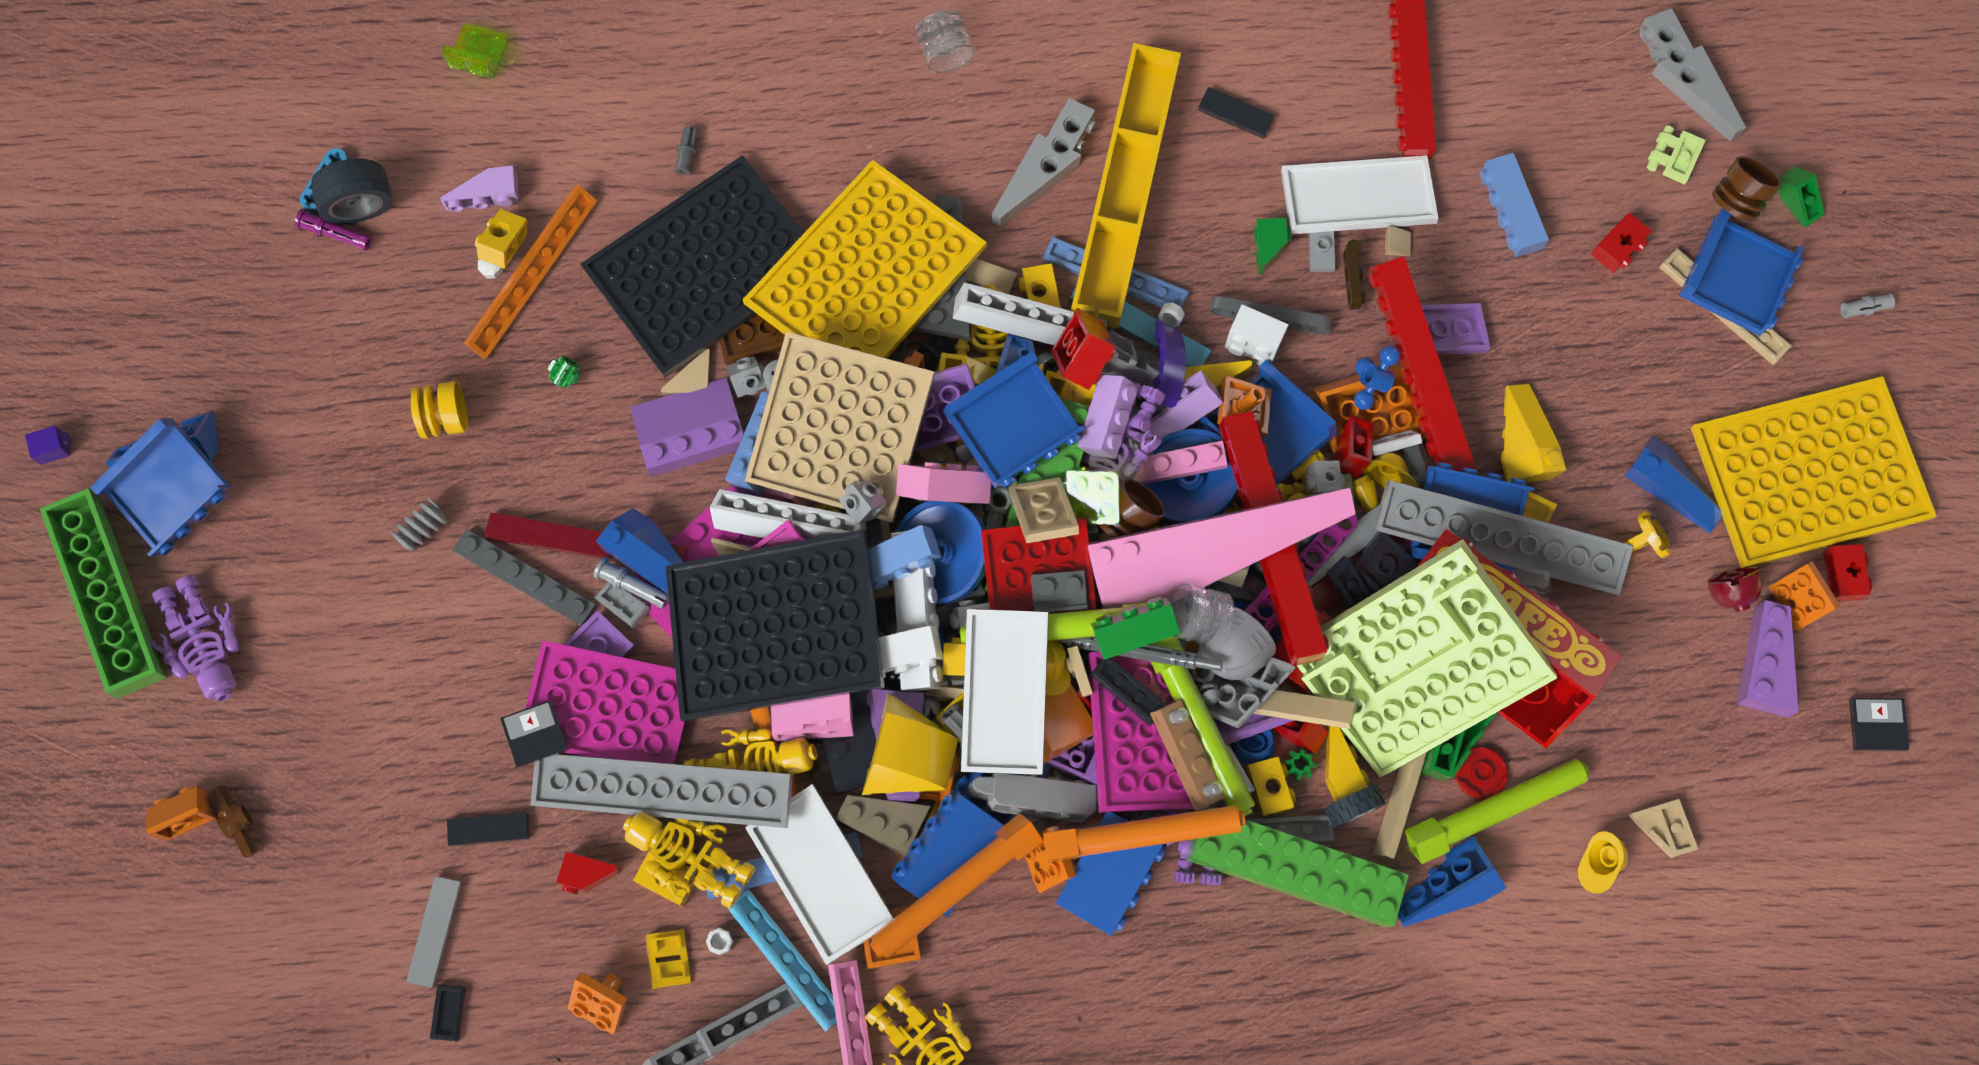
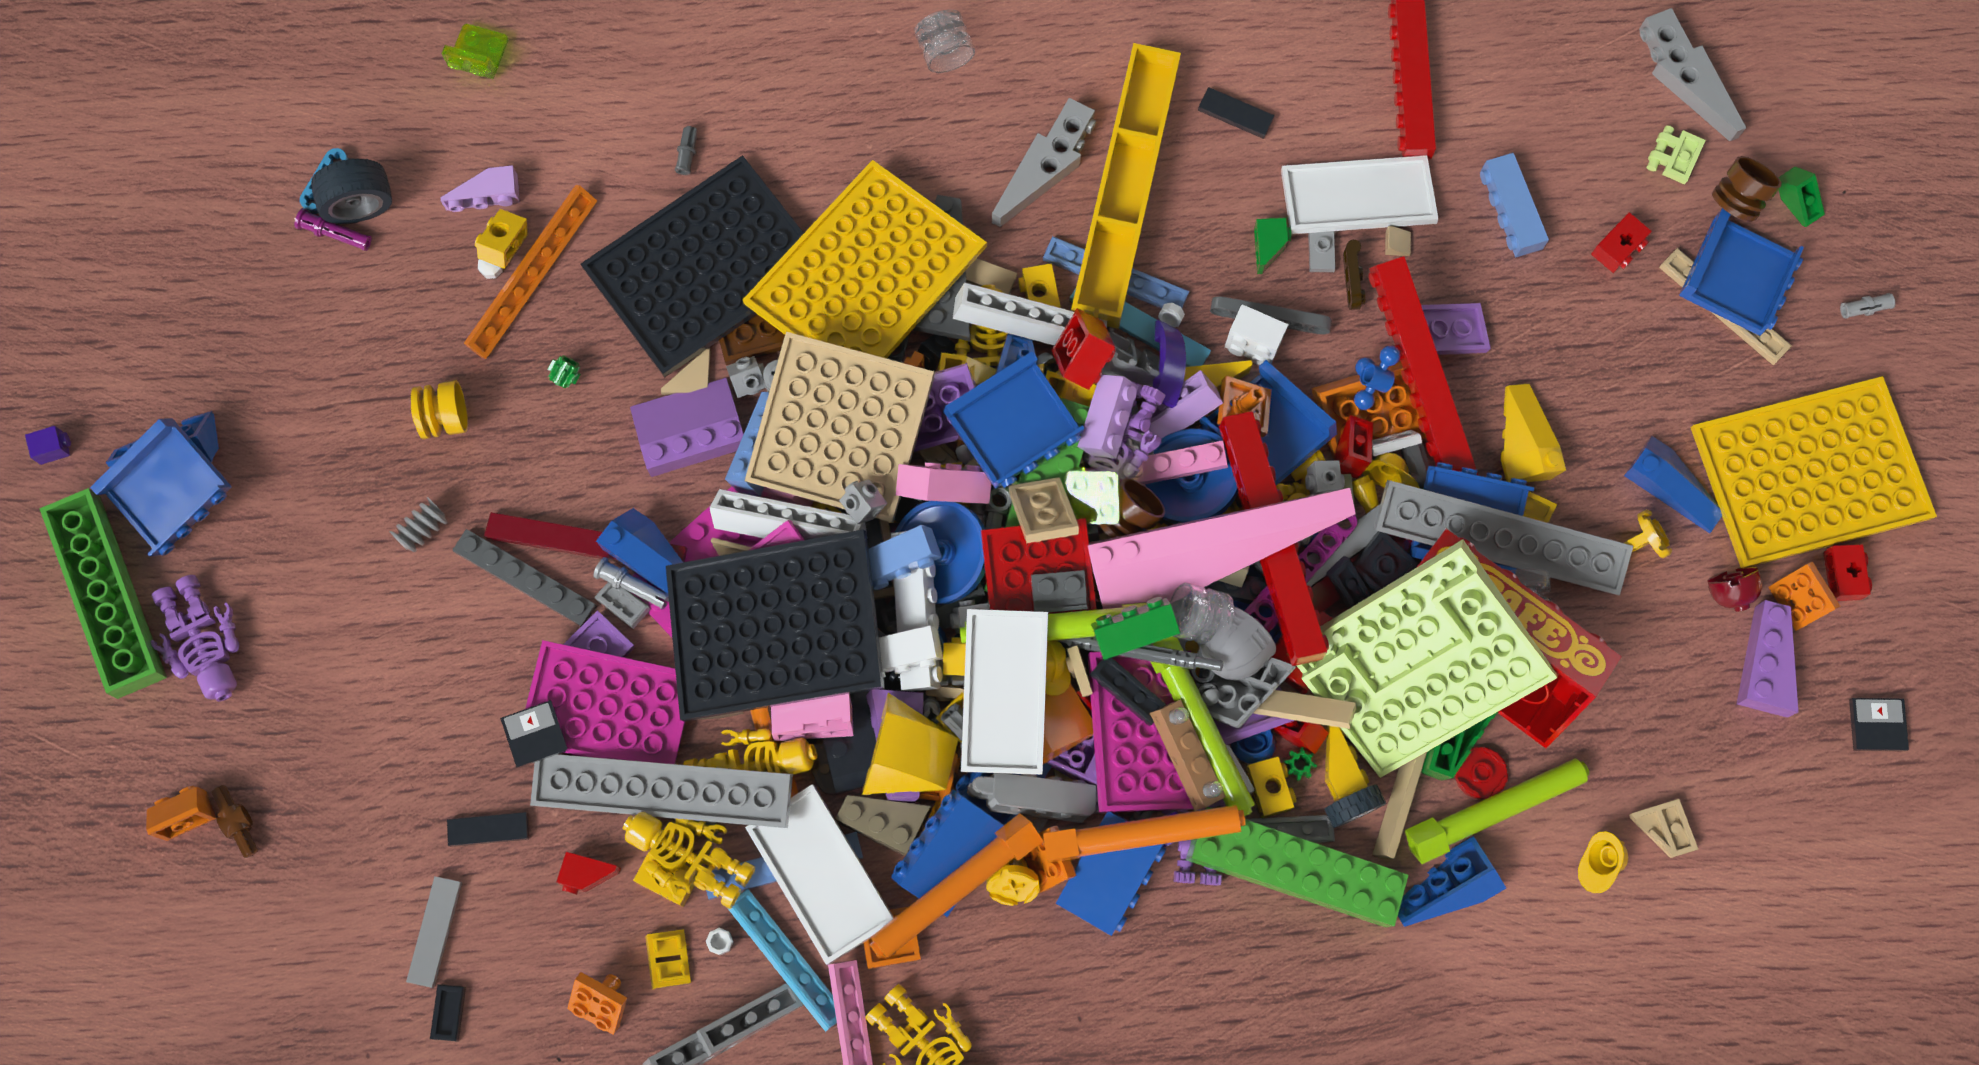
none -> yellow tile [986,858,1040,906]

